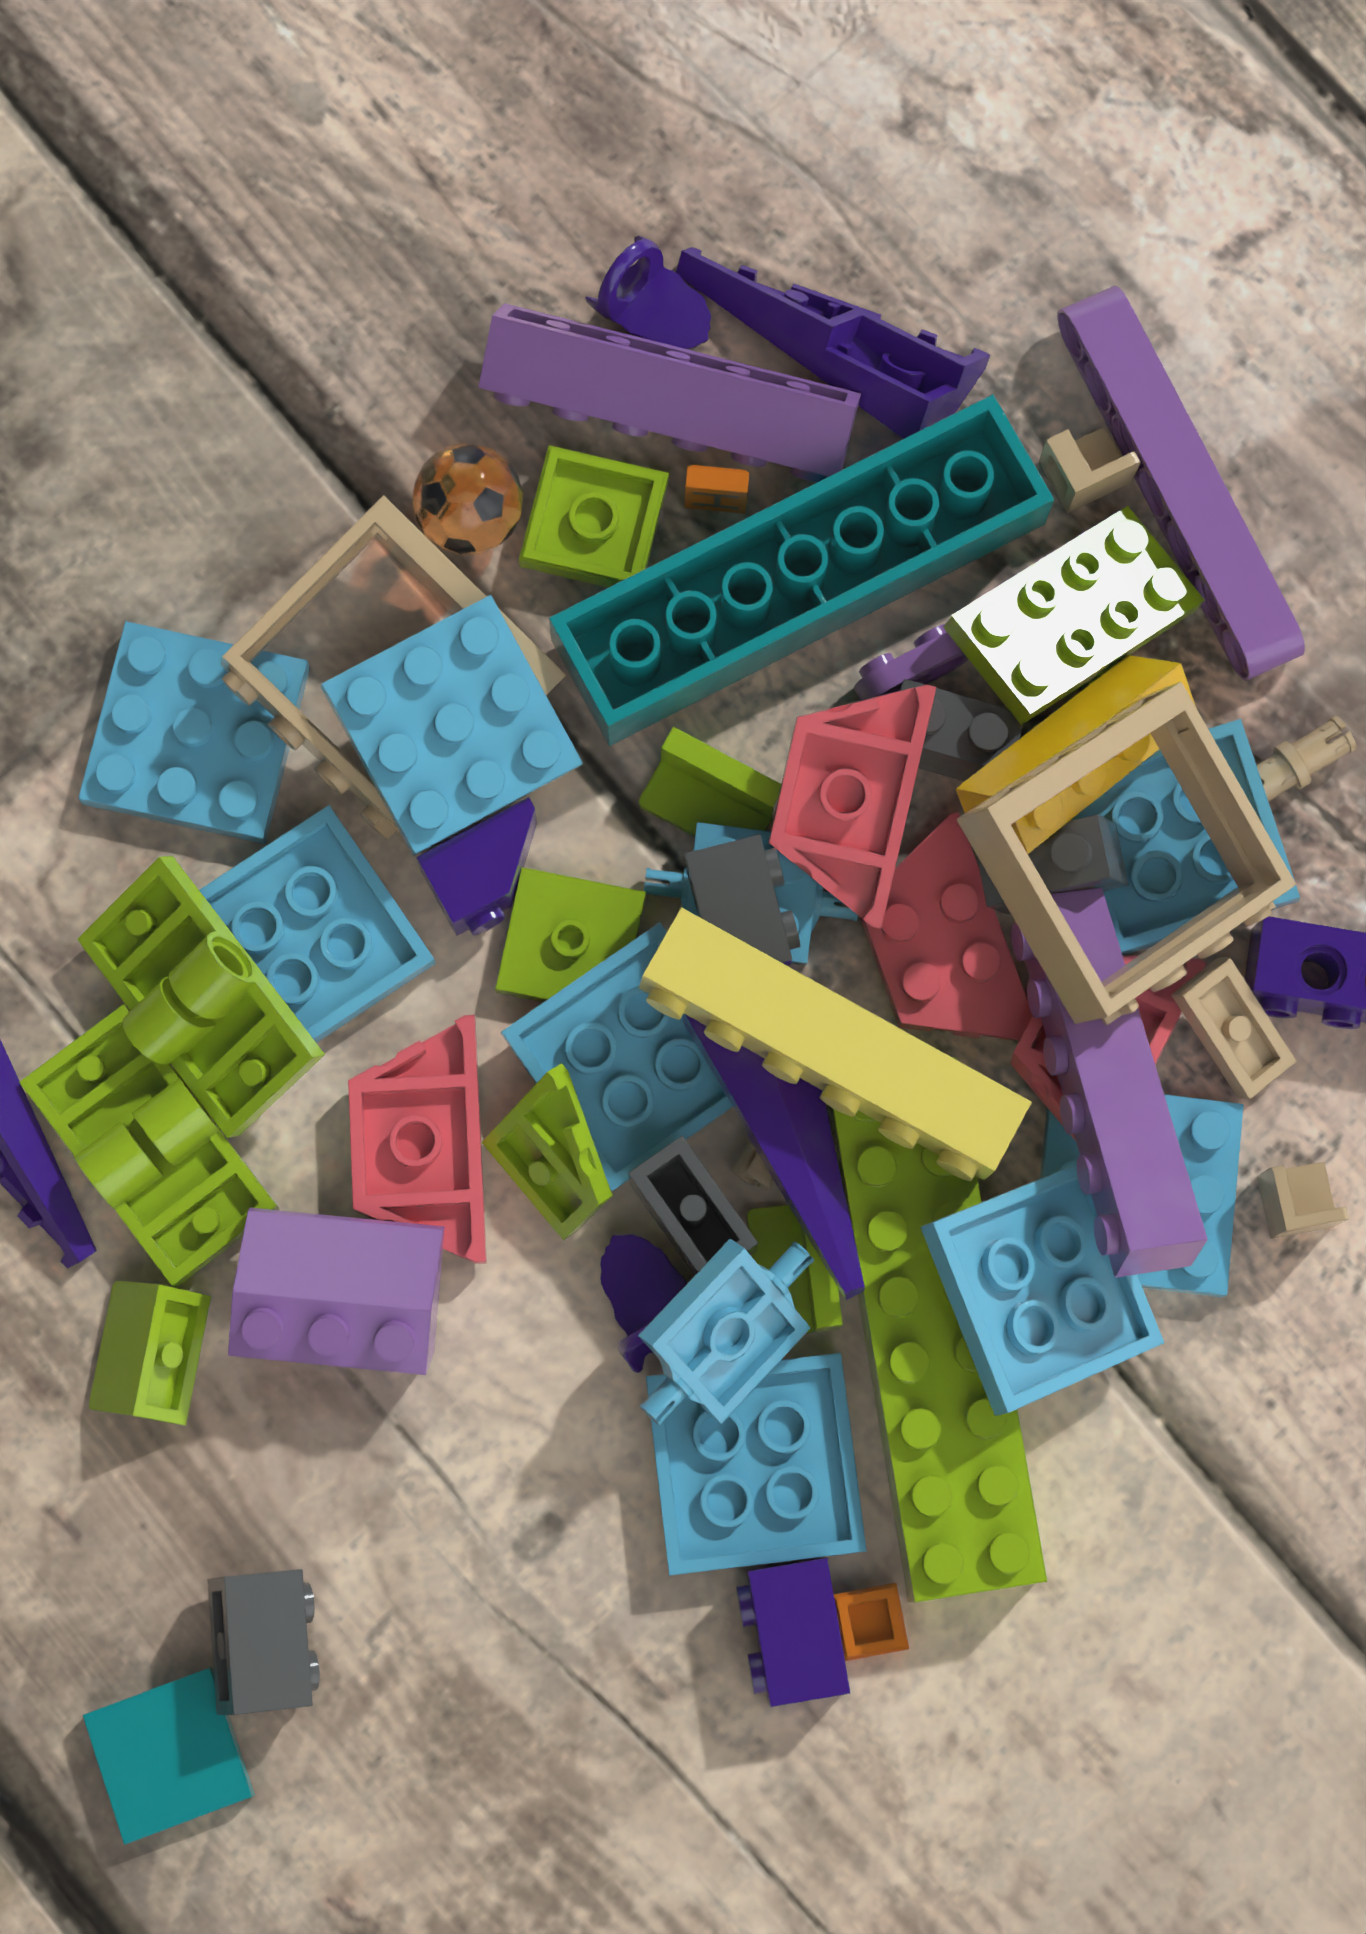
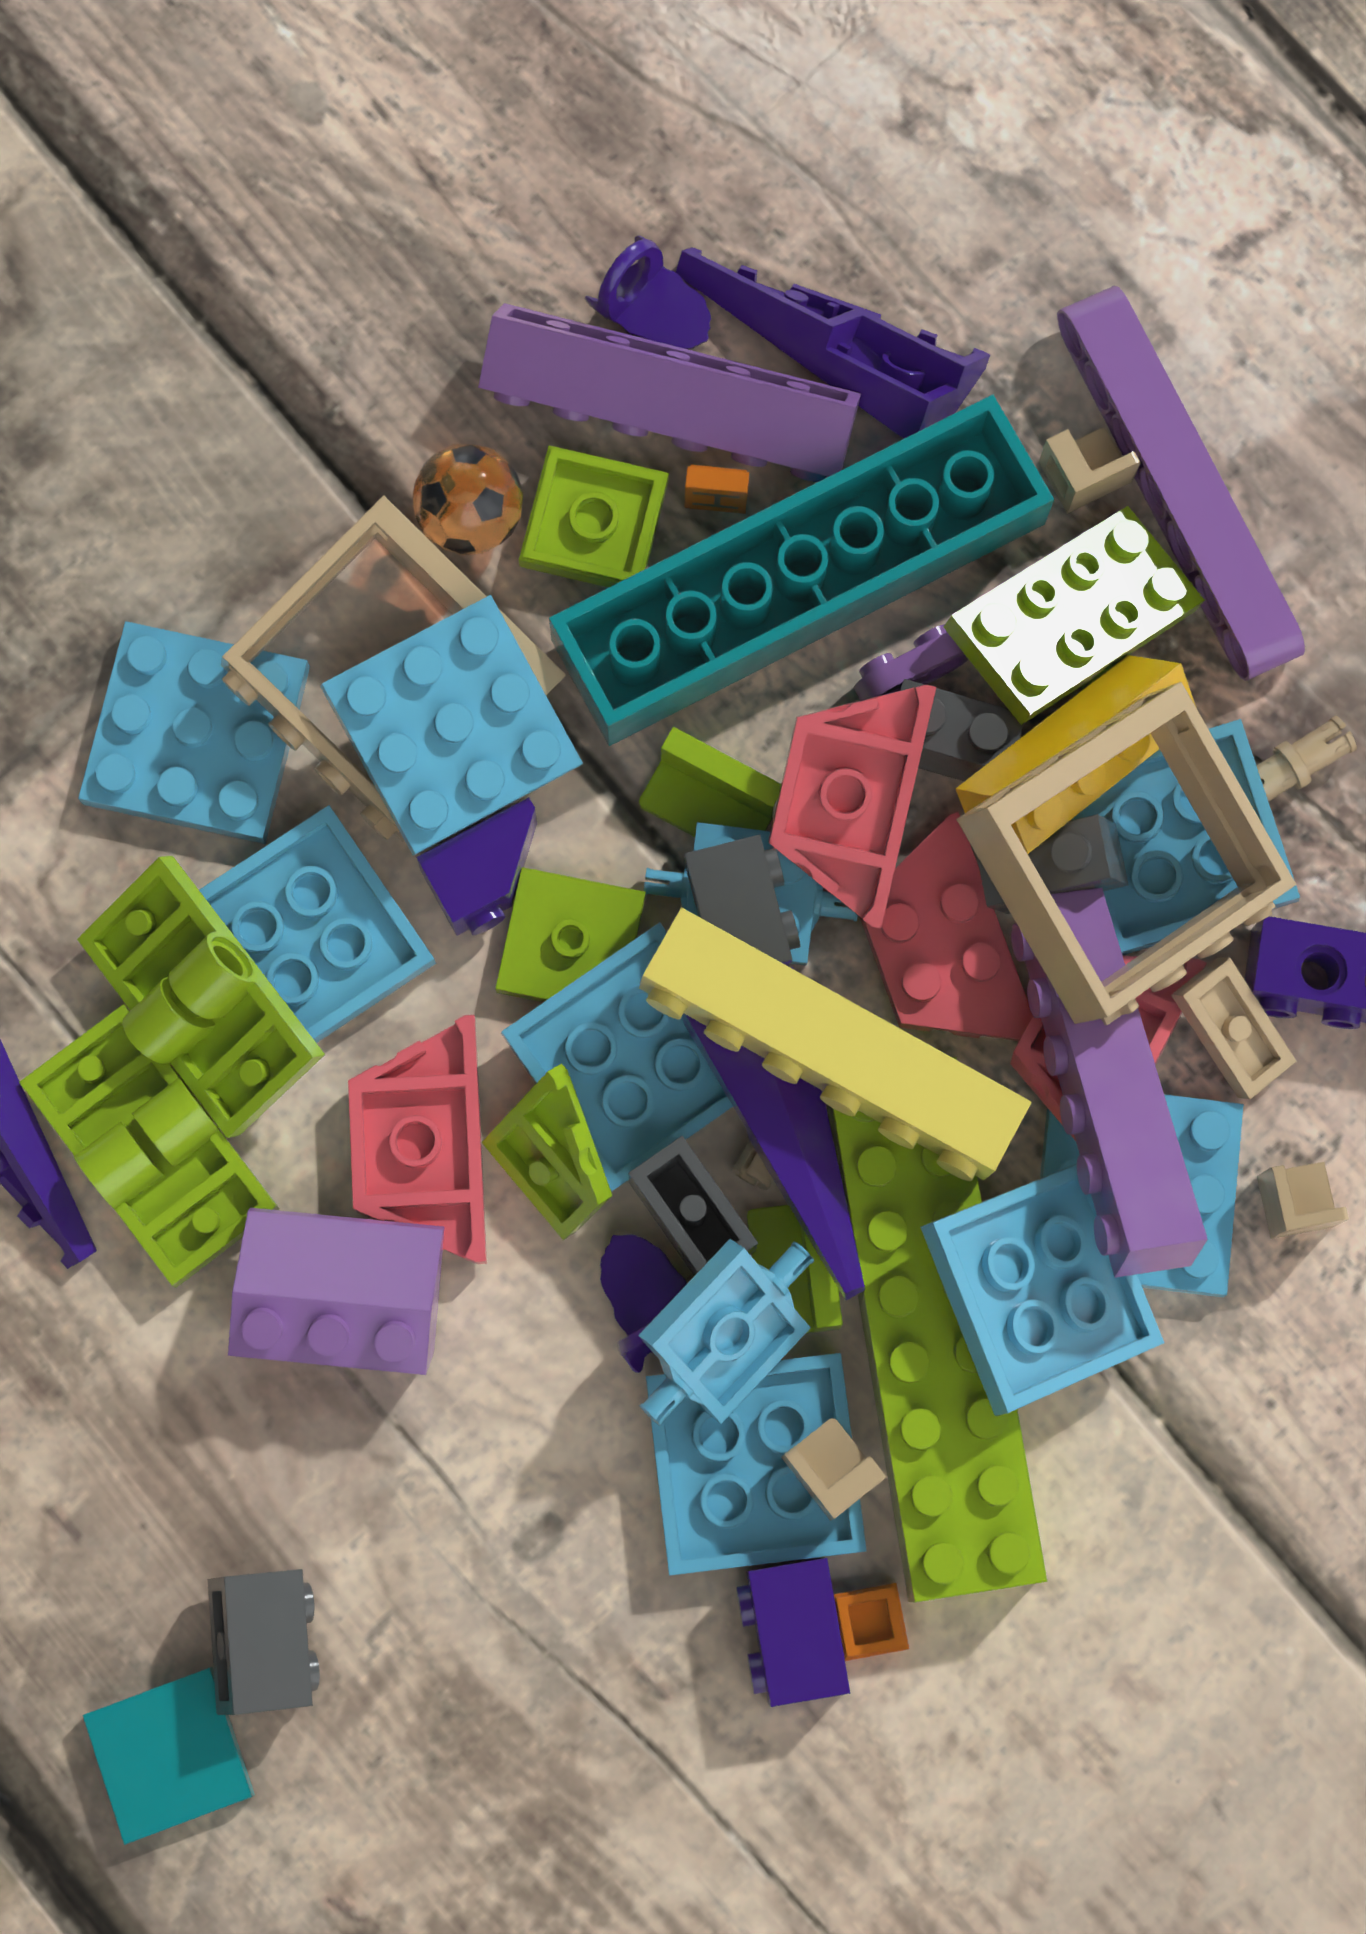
lime panel [89,1281,211,1426] -> none
none -> tan panel [781,1418,887,1521]

